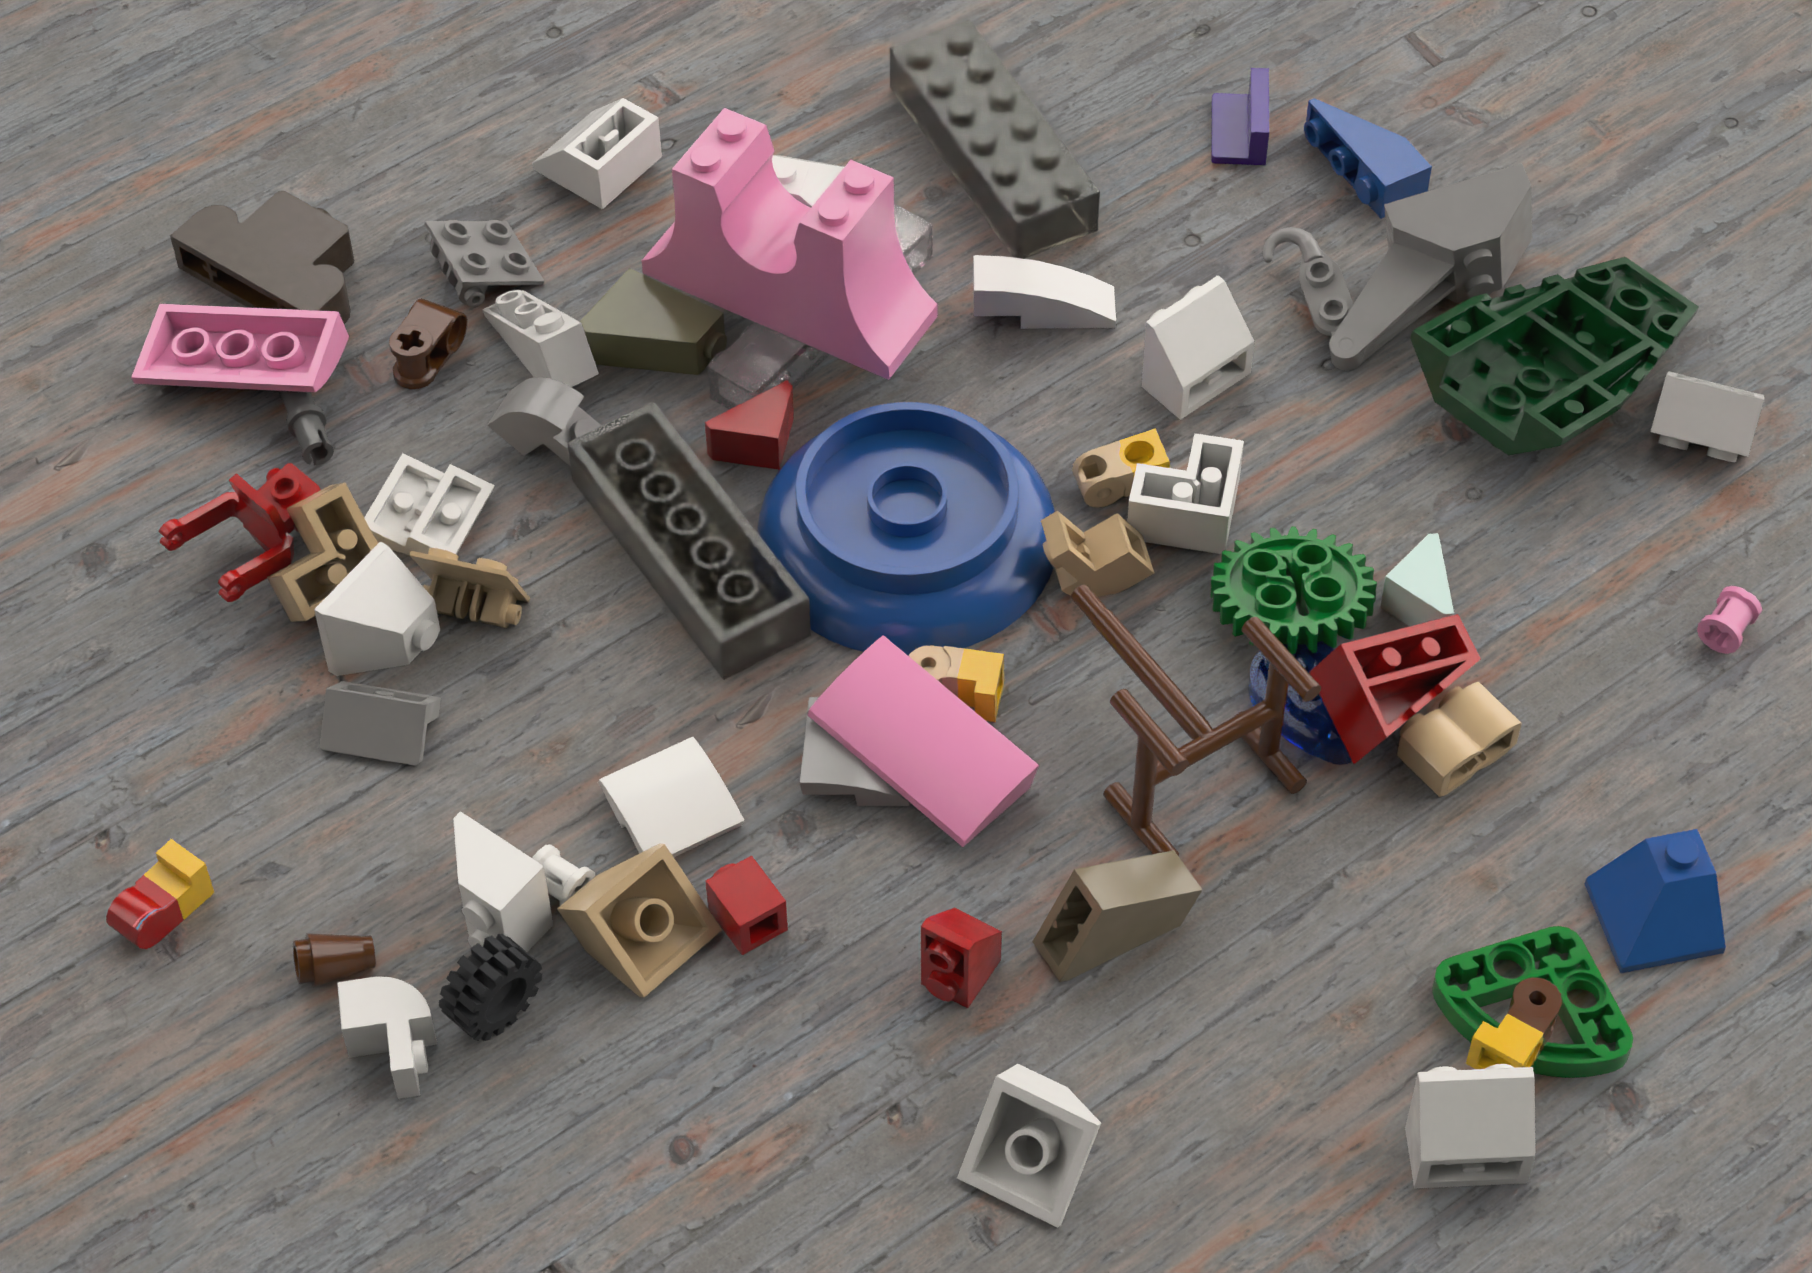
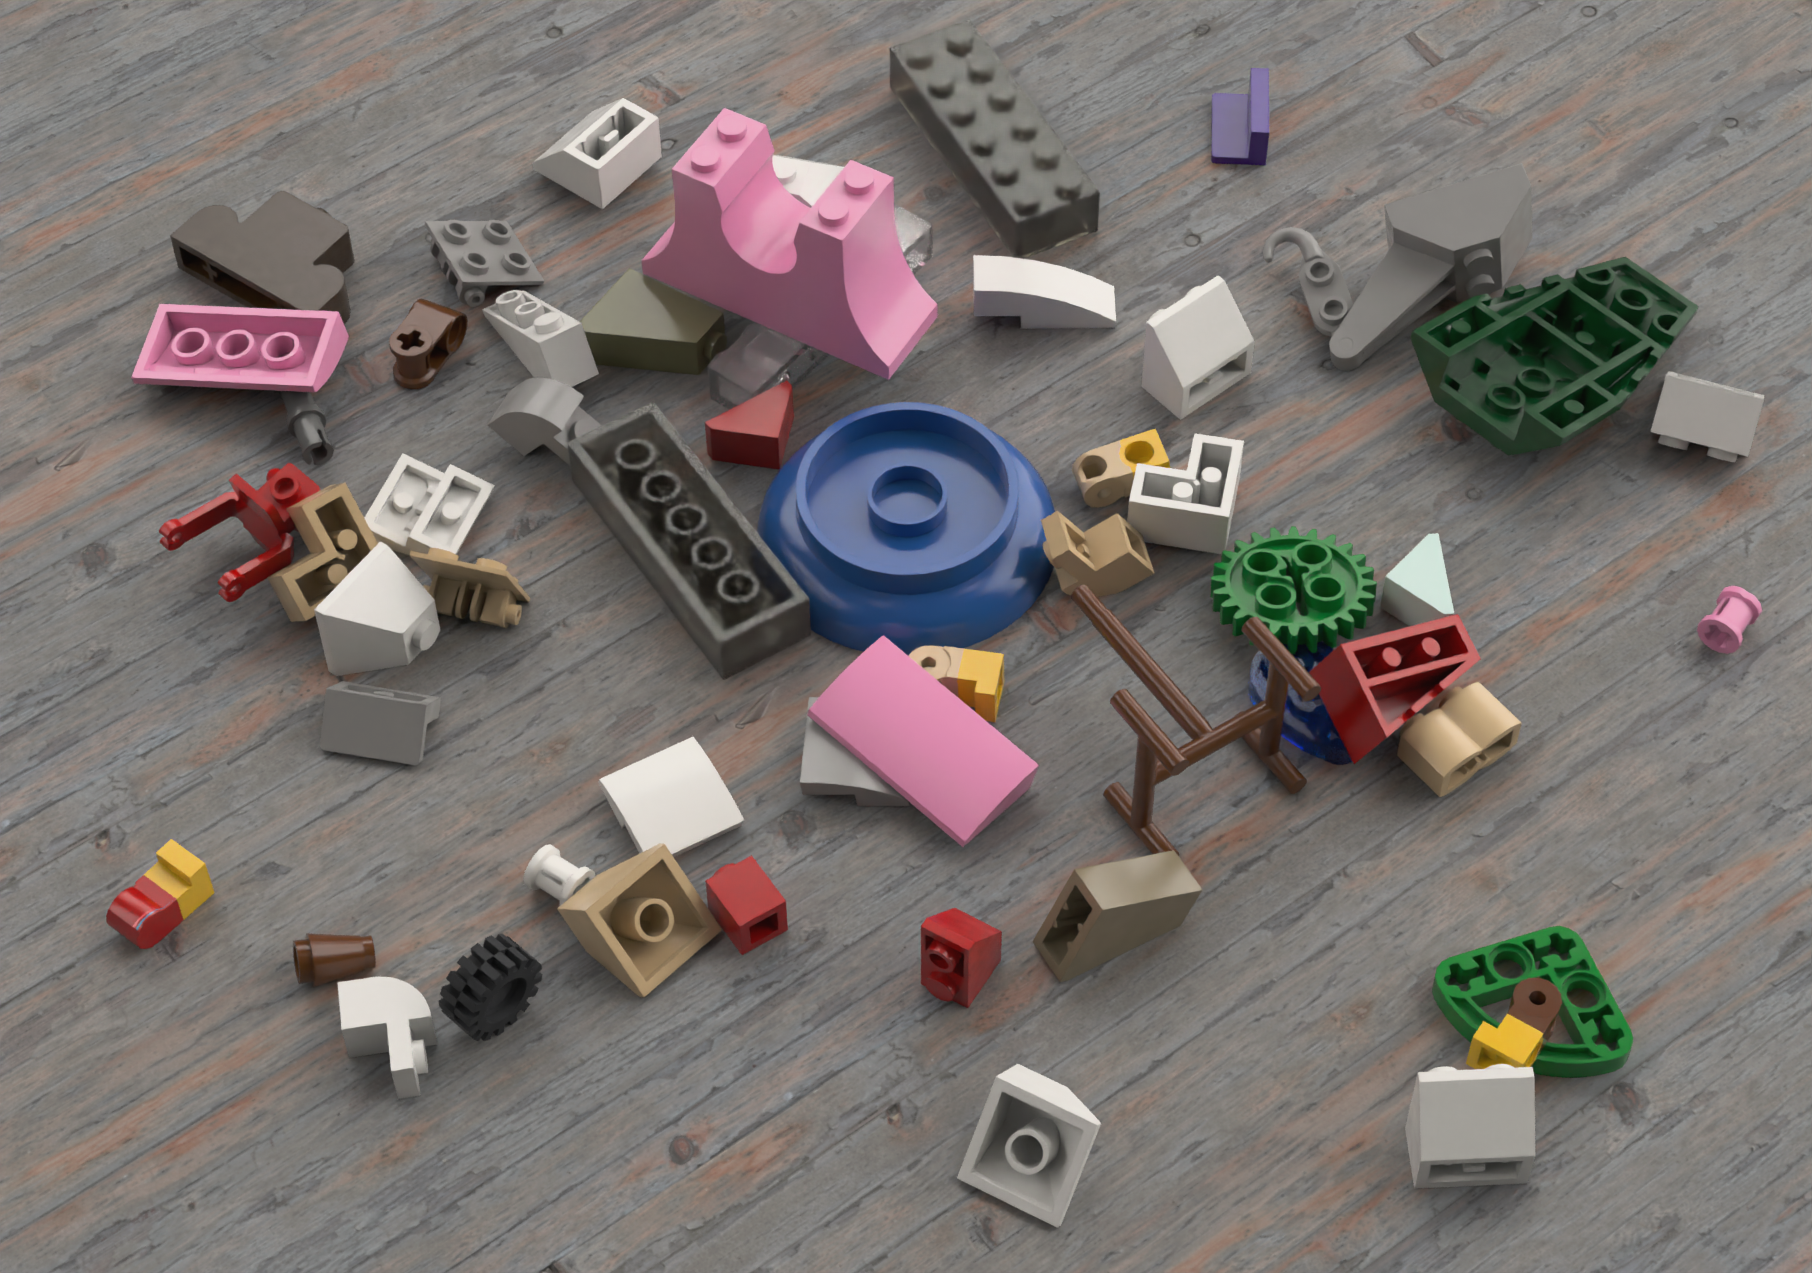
white slope [453,811,553,952] -> none
blue slope [1304,98,1432,219] -> none
blue slope [1584,829,1726,974] -> none

